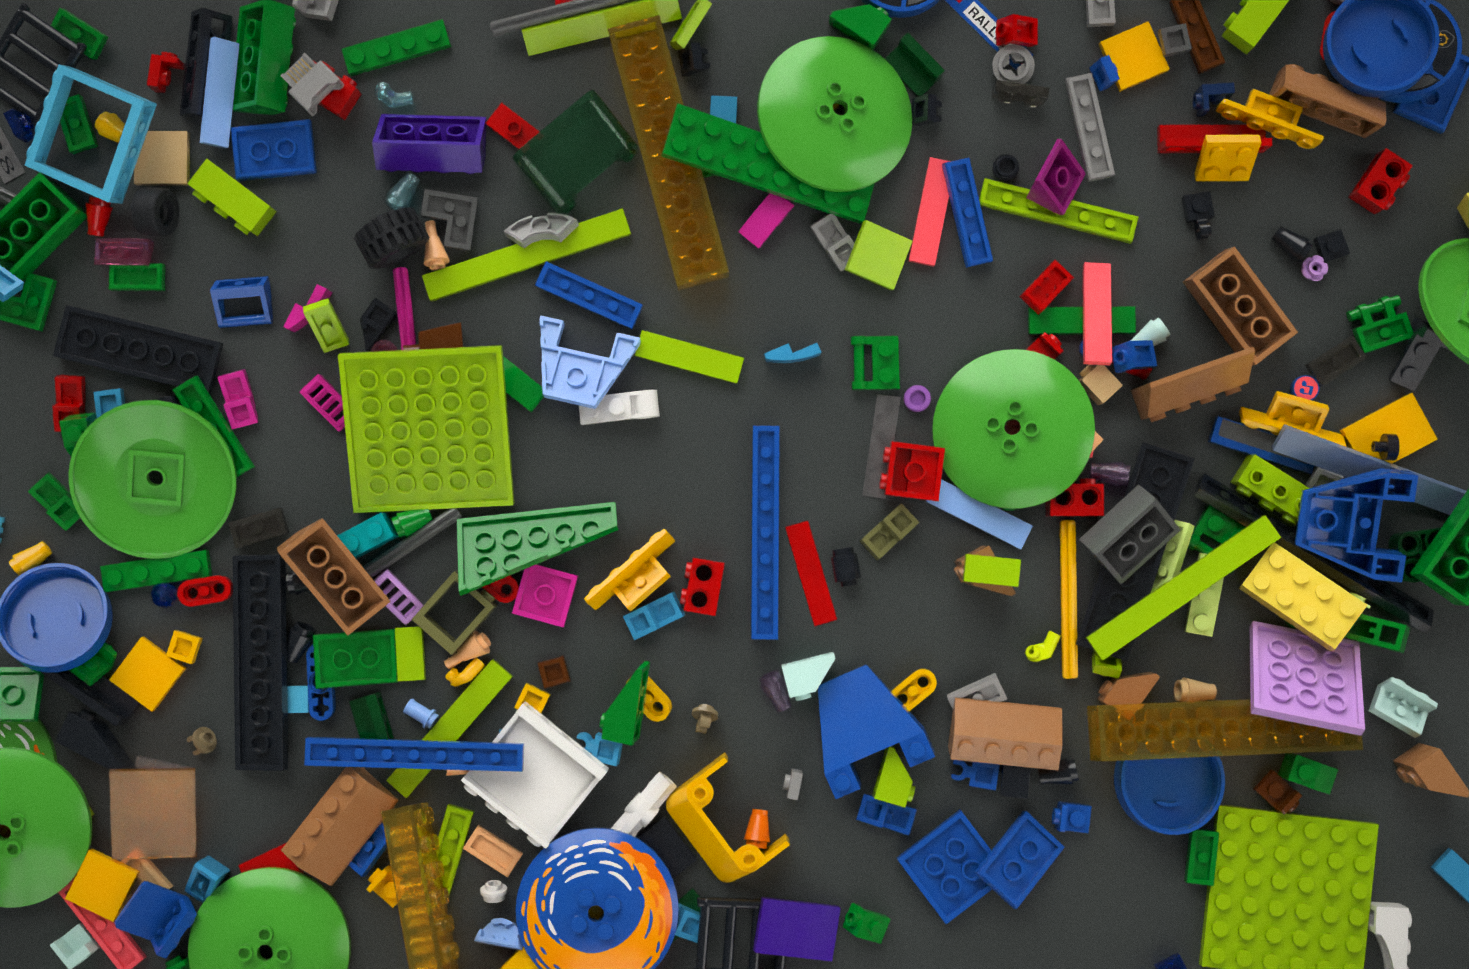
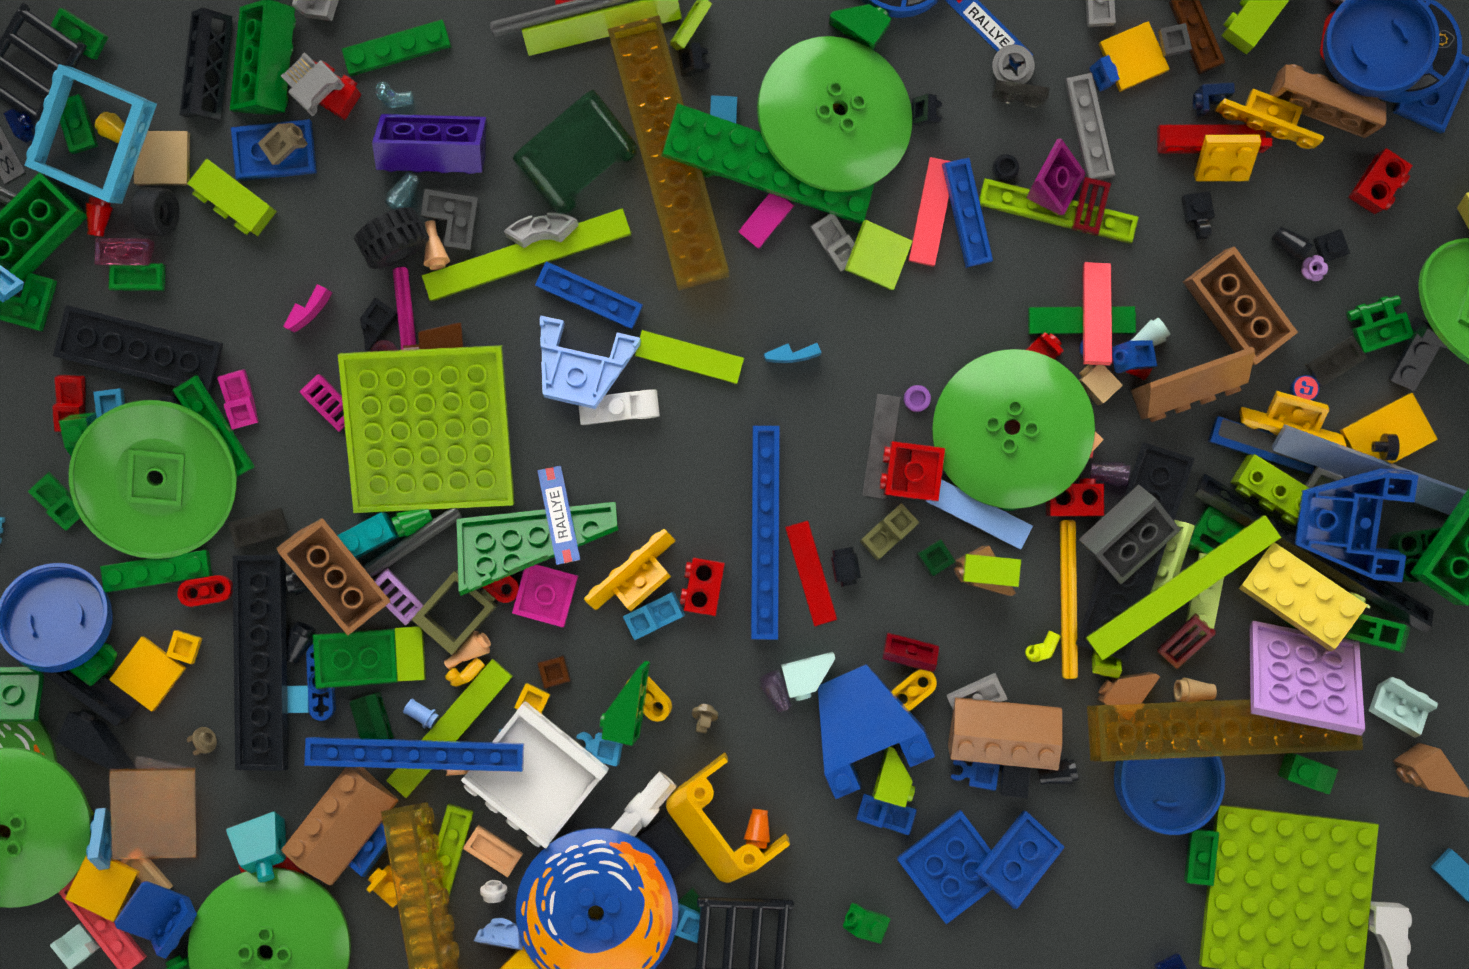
yellow cone [9,541,52,576] -> none
red bracket [147,52,185,93] -> none
clear blue plate [151,583,178,608] -> none
dark azure slope [184,855,230,903] -> none
light blue tile [199,37,239,149] -> none
blue tile [210,276,273,328] -> none
lime plate [303,298,349,353] -> none
red plate [486,102,544,157] -> none
green slope [503,356,544,412] -> none
dark purple tile [753,897,841,961] -> none
light grey plate [782,768,803,800] -> none
green plate [851,336,900,390] -> none
dark green panel [885,32,945,97] -> none
red bracket [995,14,1038,47] -> none
red plate [1020,260,1074,315] -> none
blue bracket [1052,801,1092,833] -> none
reddish brown bracket [1253,770,1302,815] -> none
none -> dark azure plate [86,808,117,870]
none -> torso [226,811,286,882]
none -> dark tan bracket [258,123,308,165]
none -> sticker [537,466,580,565]
none -> dark red plate [882,633,939,672]
none -> dark green panel [916,539,956,576]
none -> dark red tile [1071,177,1111,236]
none -> dark red tile [1157,613,1216,669]

